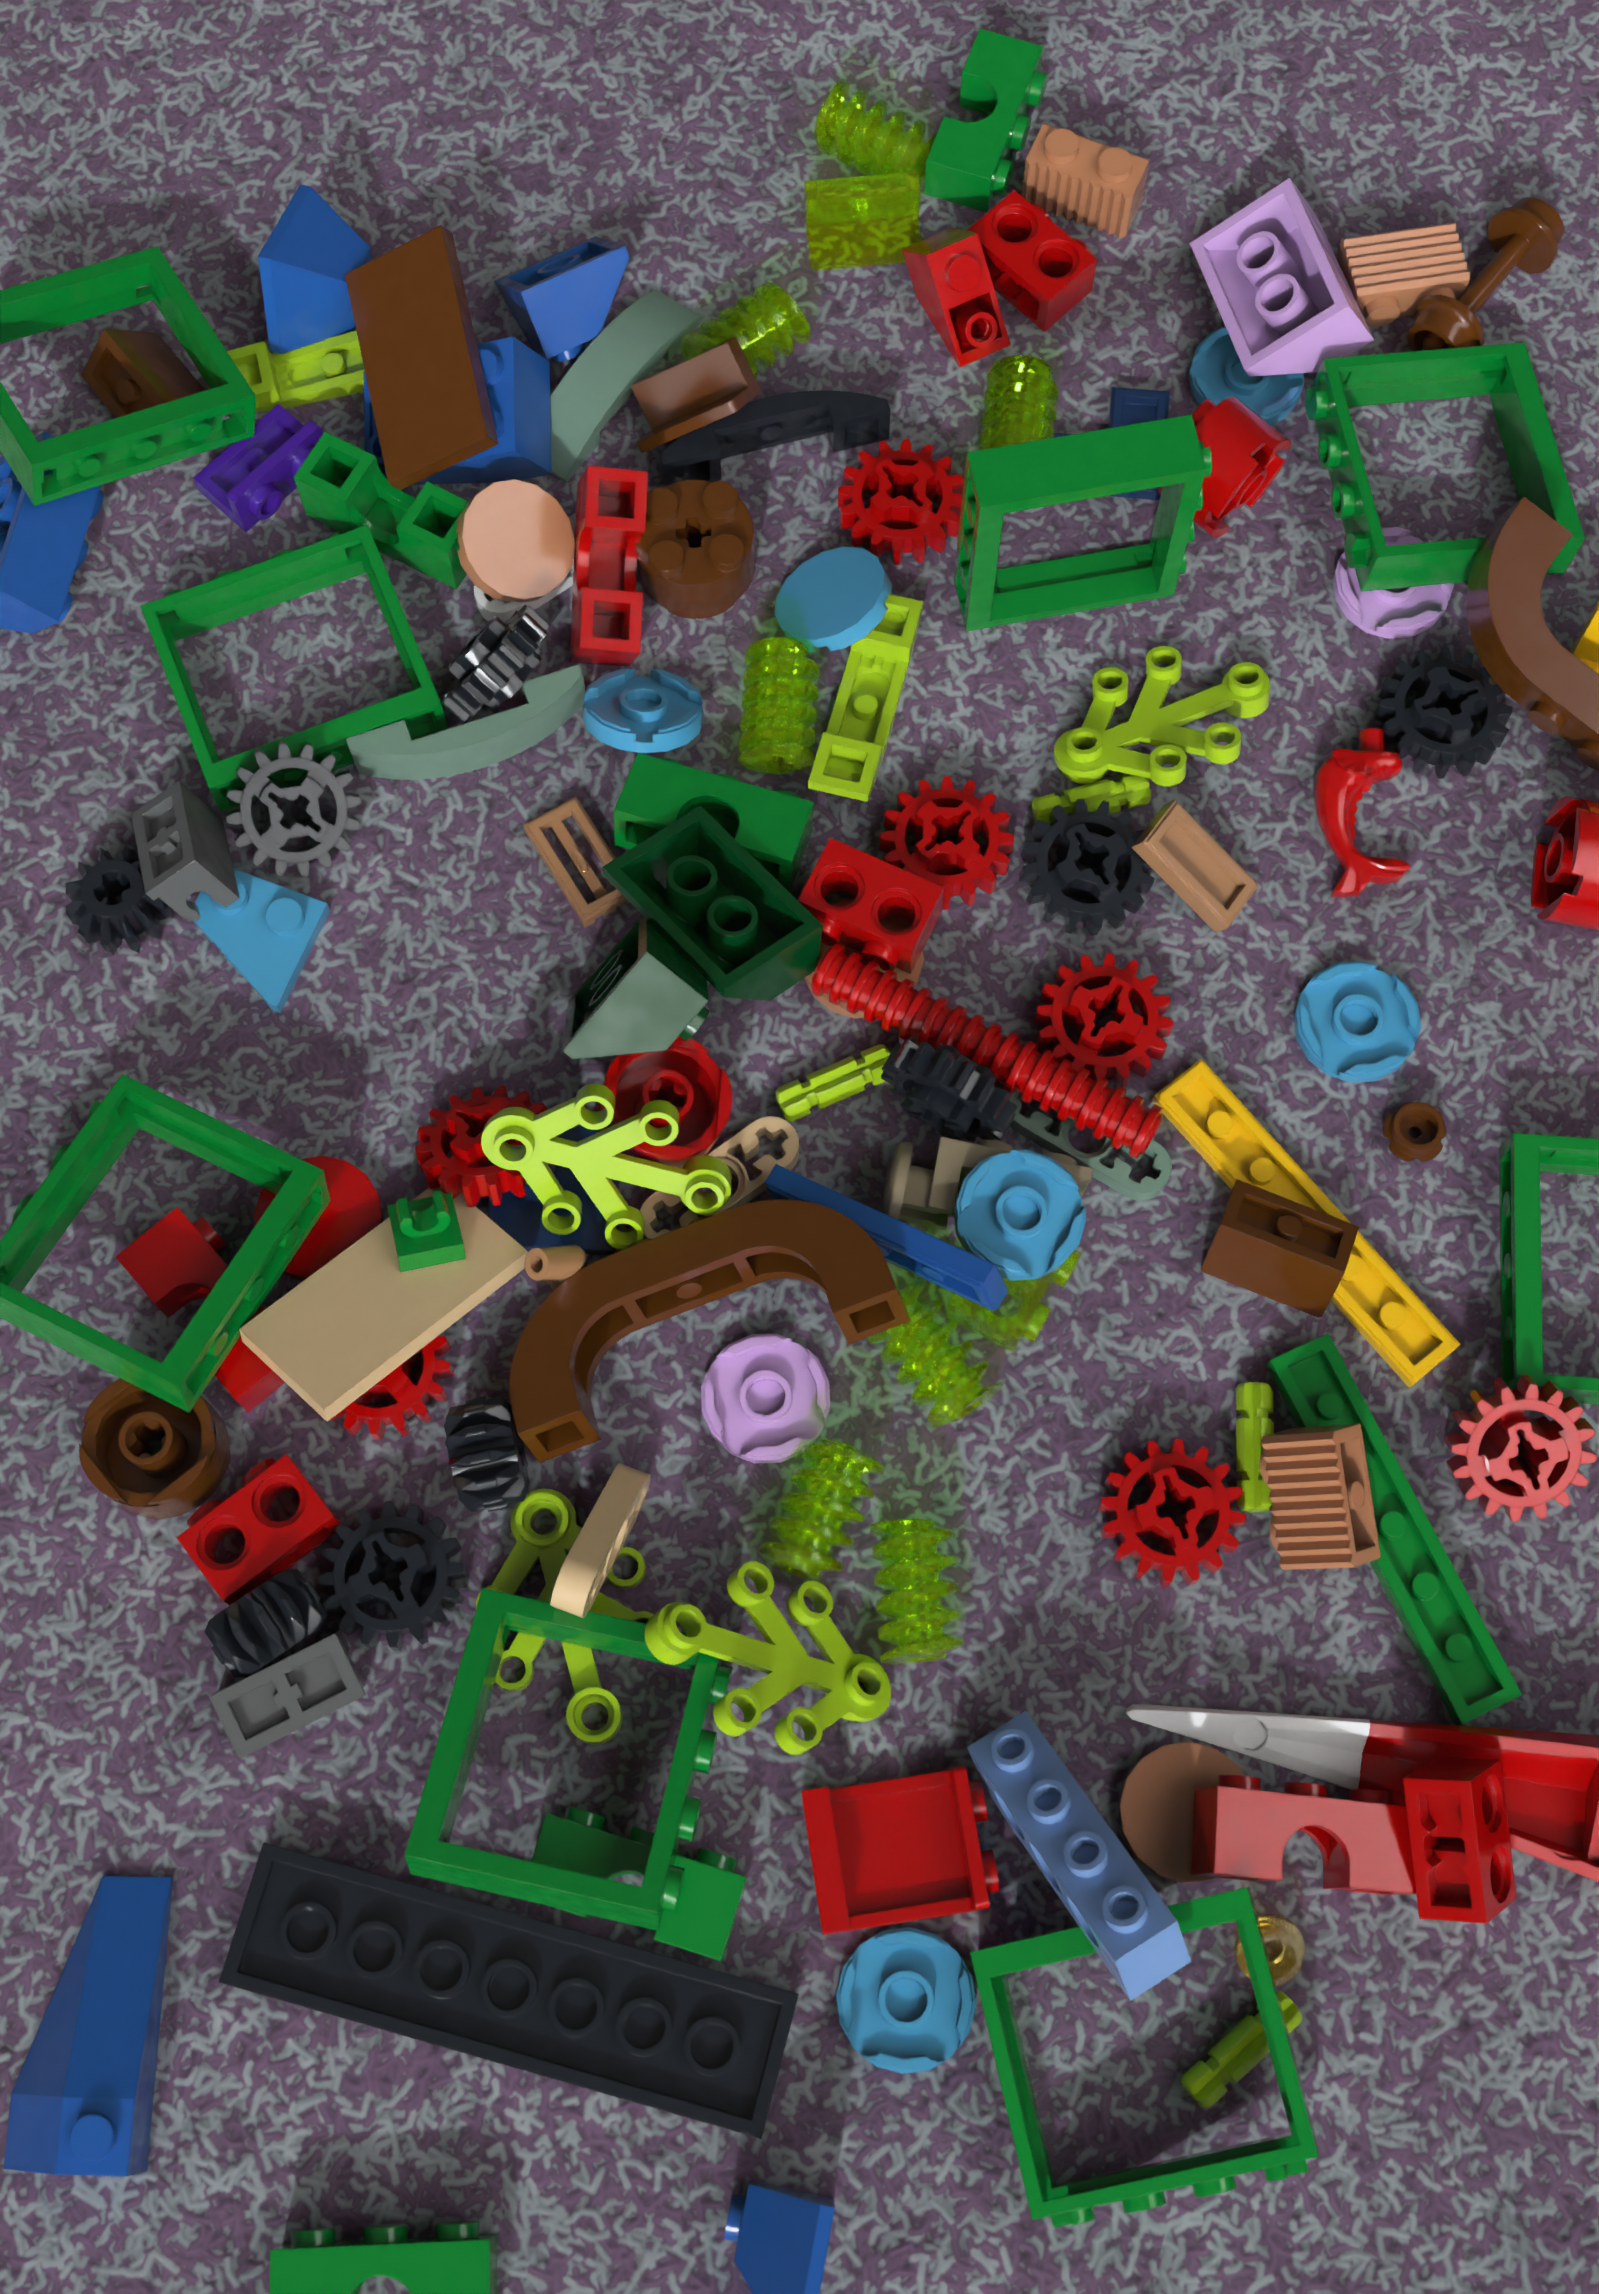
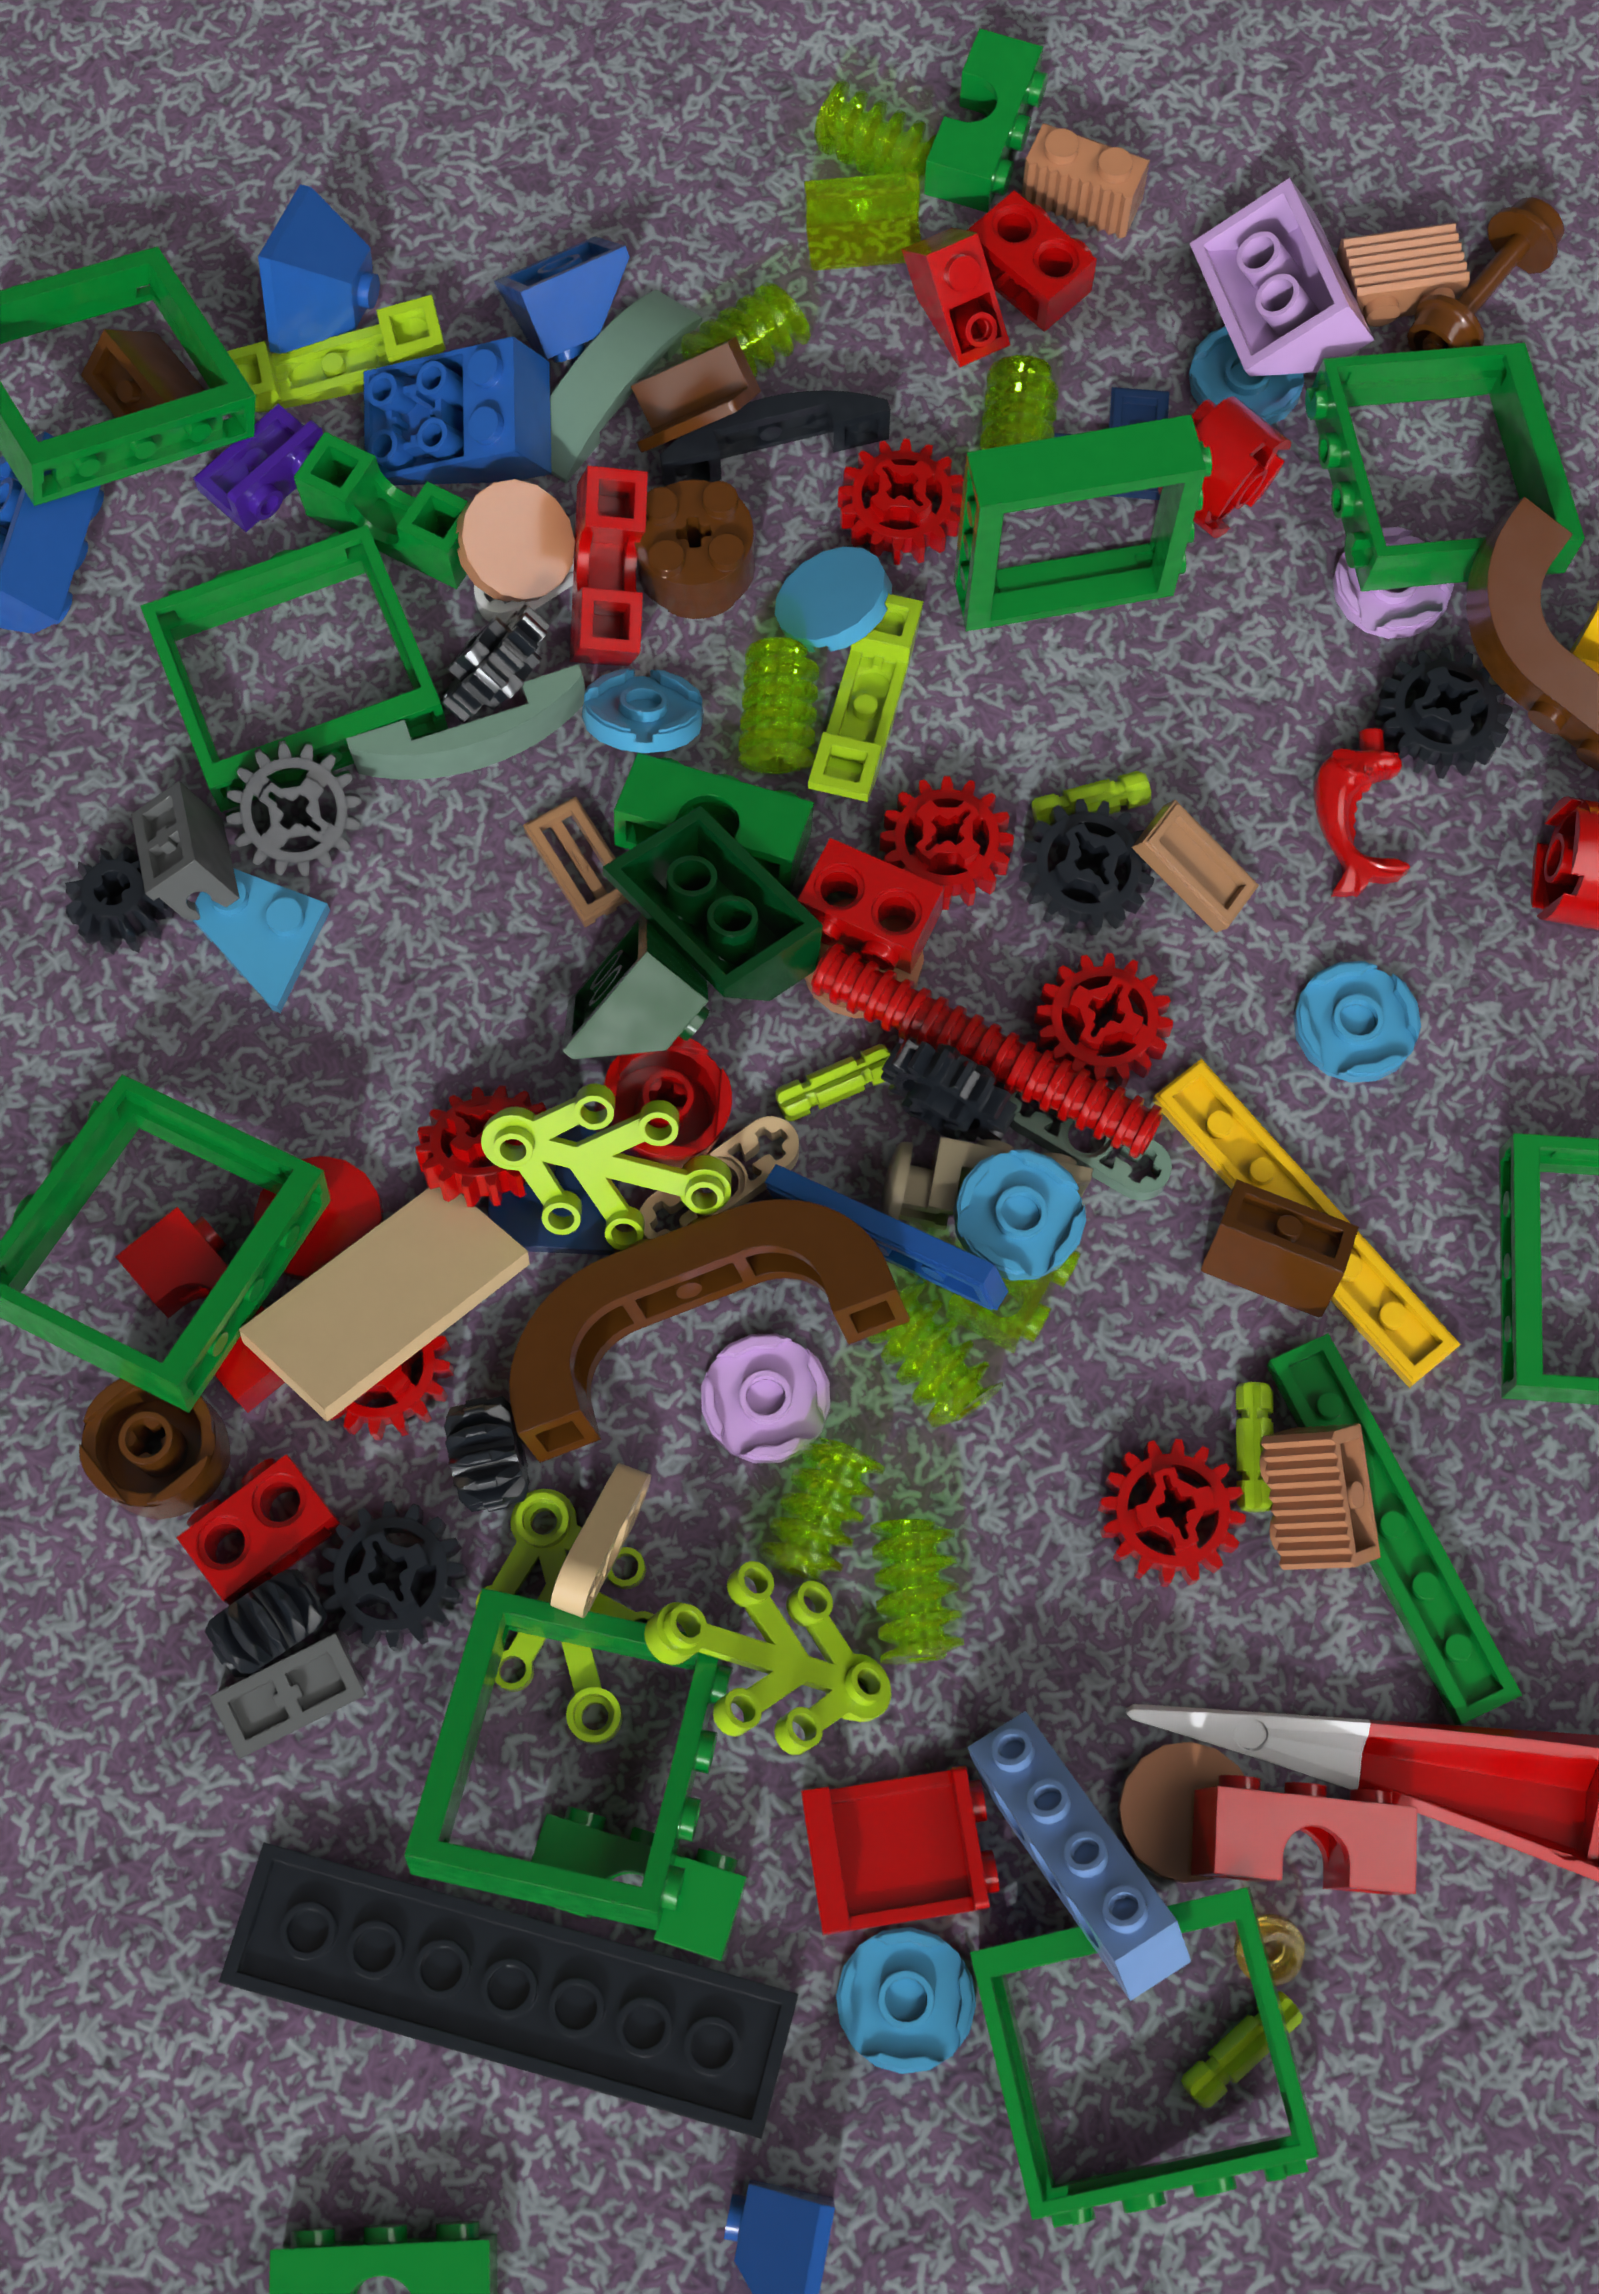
blue wedge [3,1876,173,2177] -> none
reddish brown tile [345,225,499,490] -> none
green tile [387,1191,466,1272] -> none
medium nougat arm [524,1245,586,1291] -> none
lime plant [1054,646,1270,787] -> none
reddish brown plate [1383,1102,1446,1162] -> none
red brick [1403,1757,1517,1924] -> none
gear [1444,1374,1597,1522] -> none

